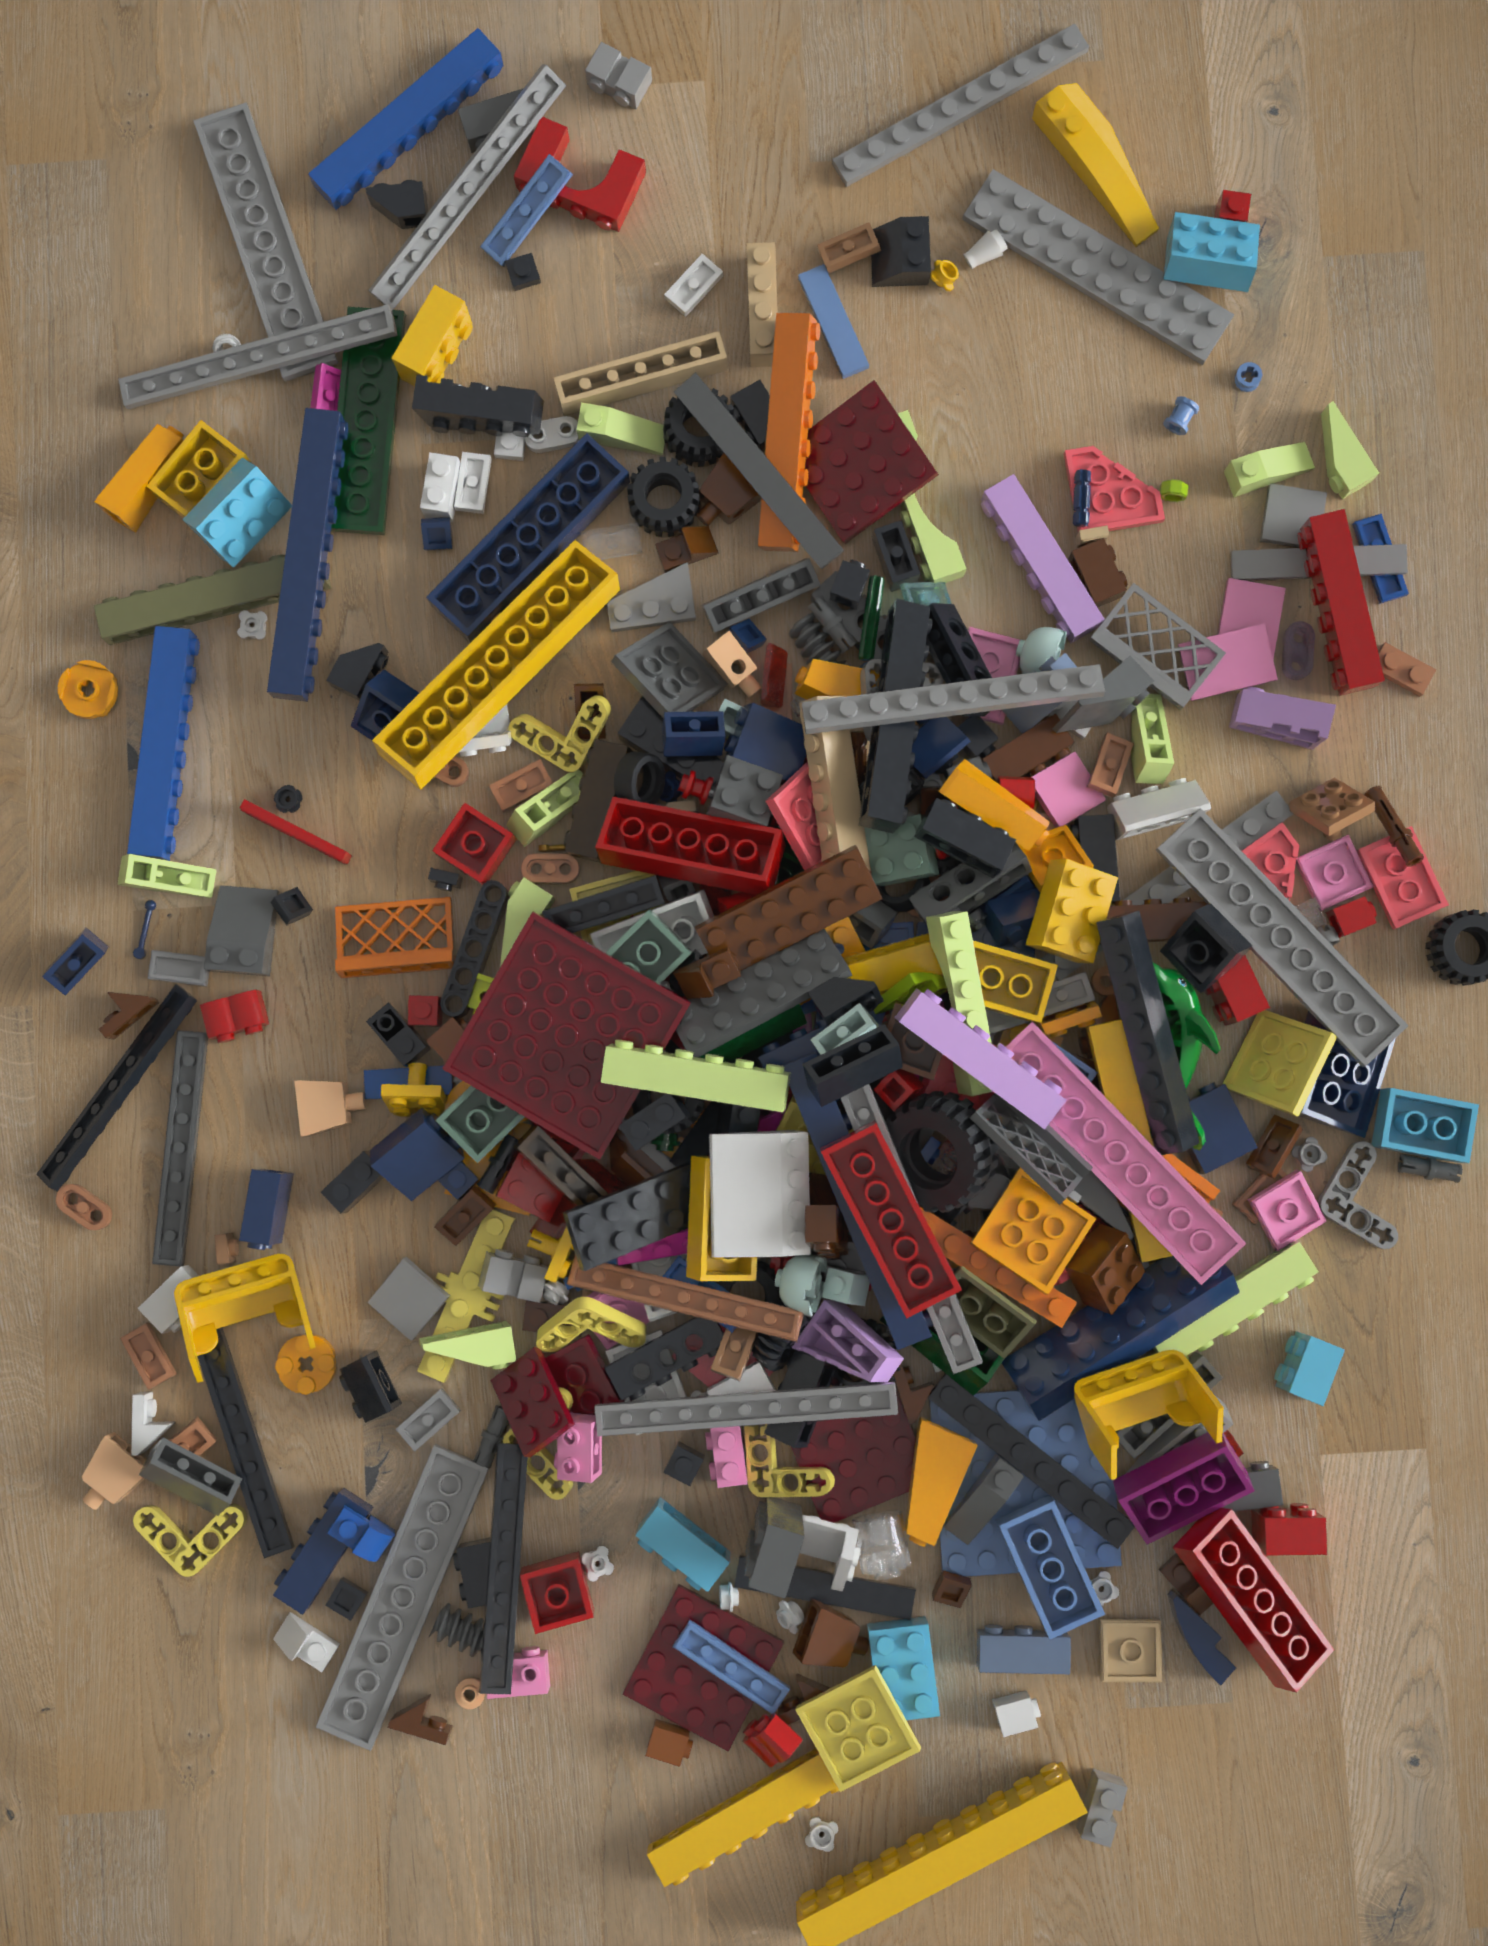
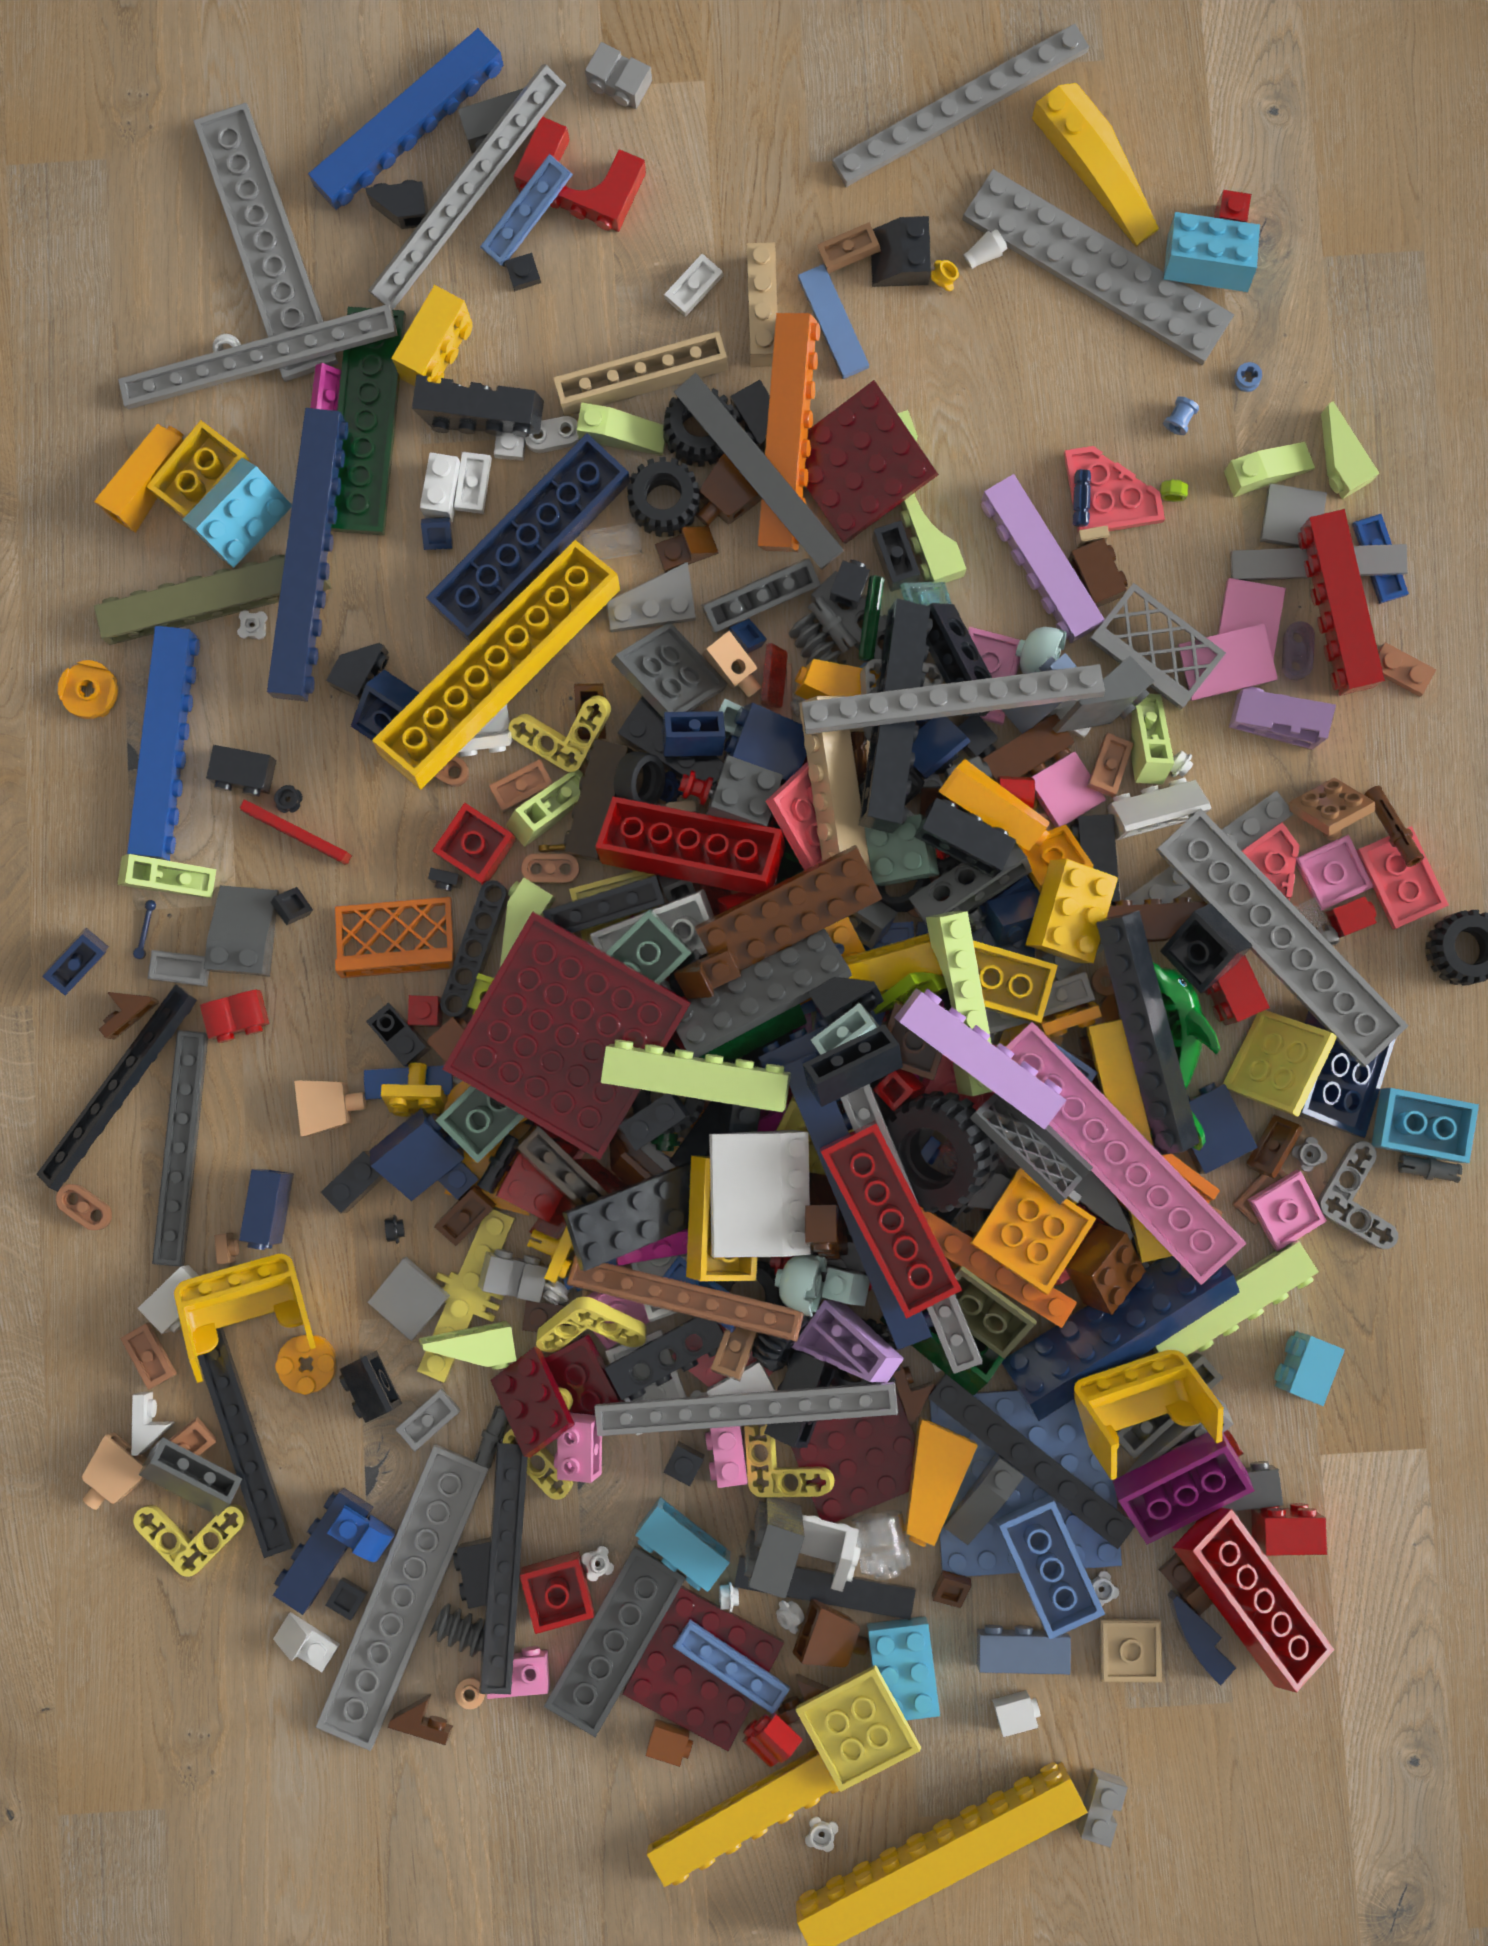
none -> black brick [206,745,276,797]
none -> black plate [384,1215,405,1244]
none -> dark grey plate [544,1546,686,1738]
none -> white plate [1170,750,1193,777]

